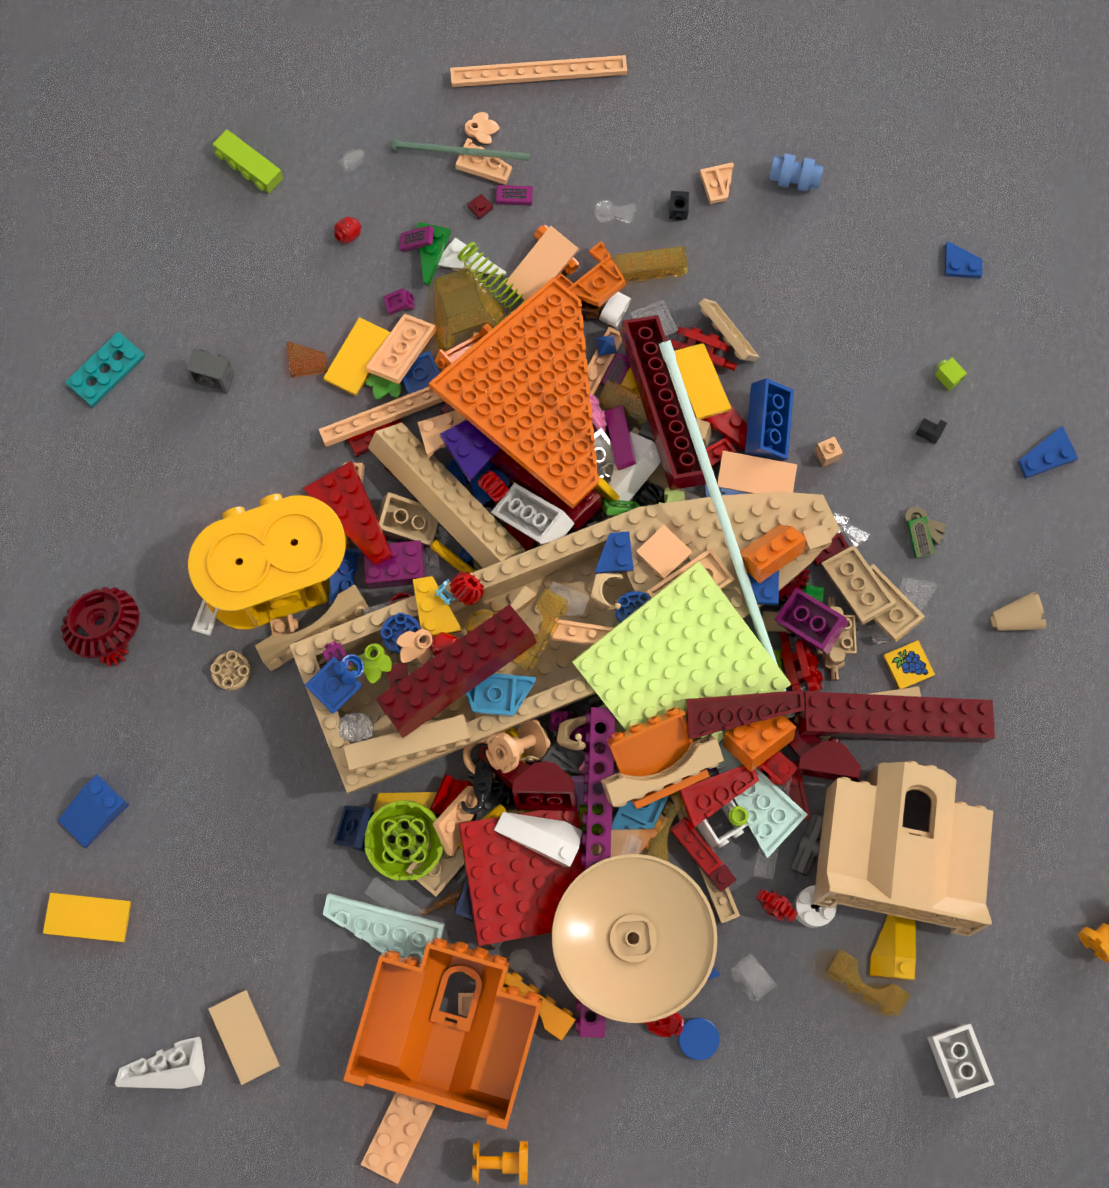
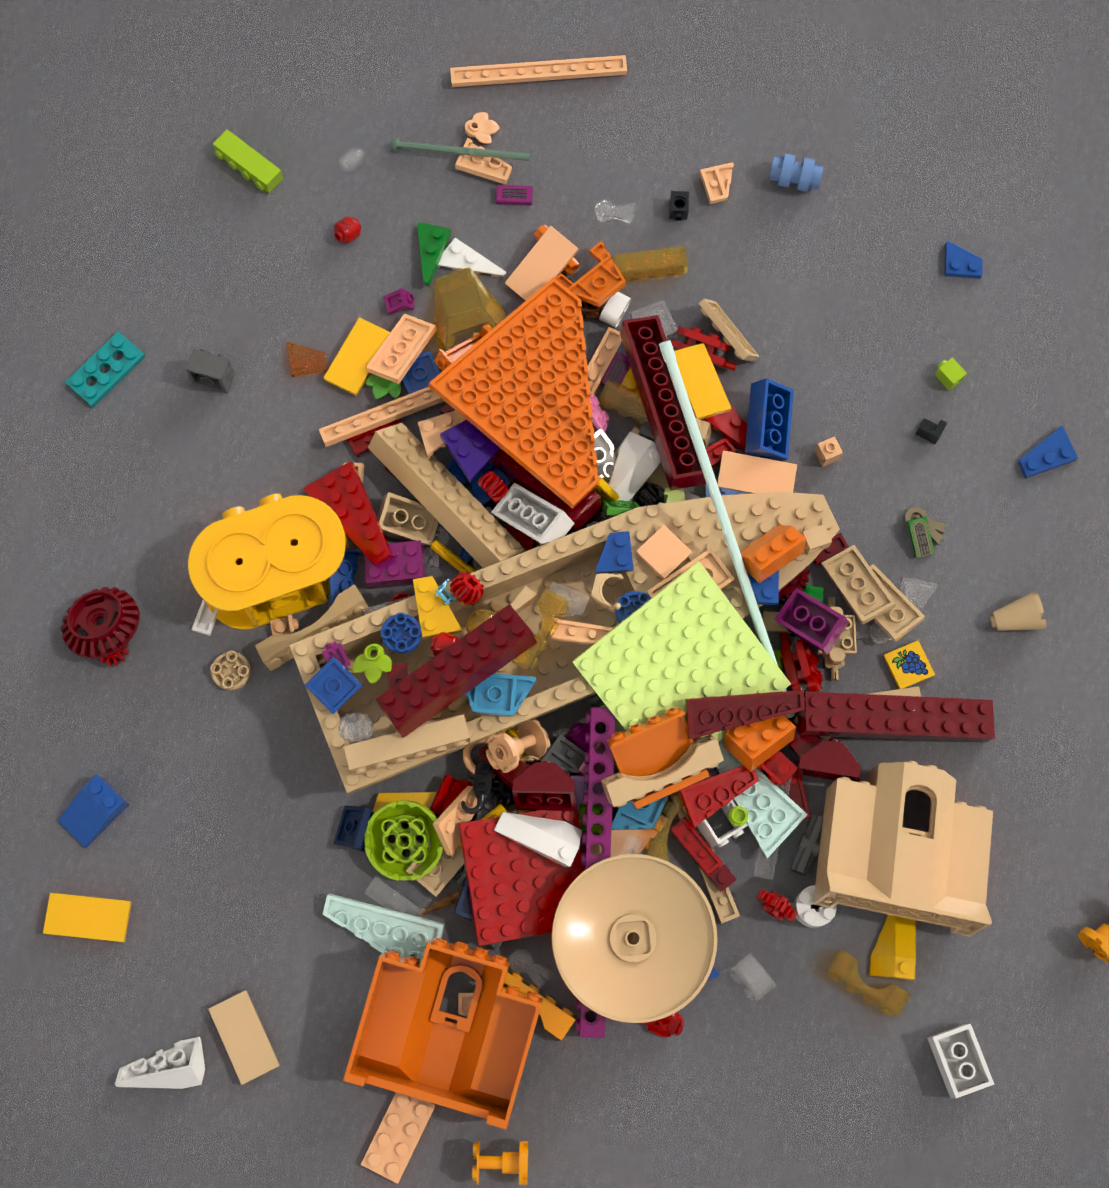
blue piece [333,654,364,685] -> none
light nougat plate [396,629,432,665] -> none
magenta tile [399,226,434,252] -> none
lime piece [457,242,527,313] -> none
dark red plate [468,194,493,220] -> none
magenta bracket [549,711,580,732] -> none
tan helmet [557,716,586,750] -> none
blue slope [595,335,617,356] -> none
magenta tile [606,405,636,471] -> none
blue tile [678,1018,720,1060] -> none
clear piece [832,512,870,546] -> none

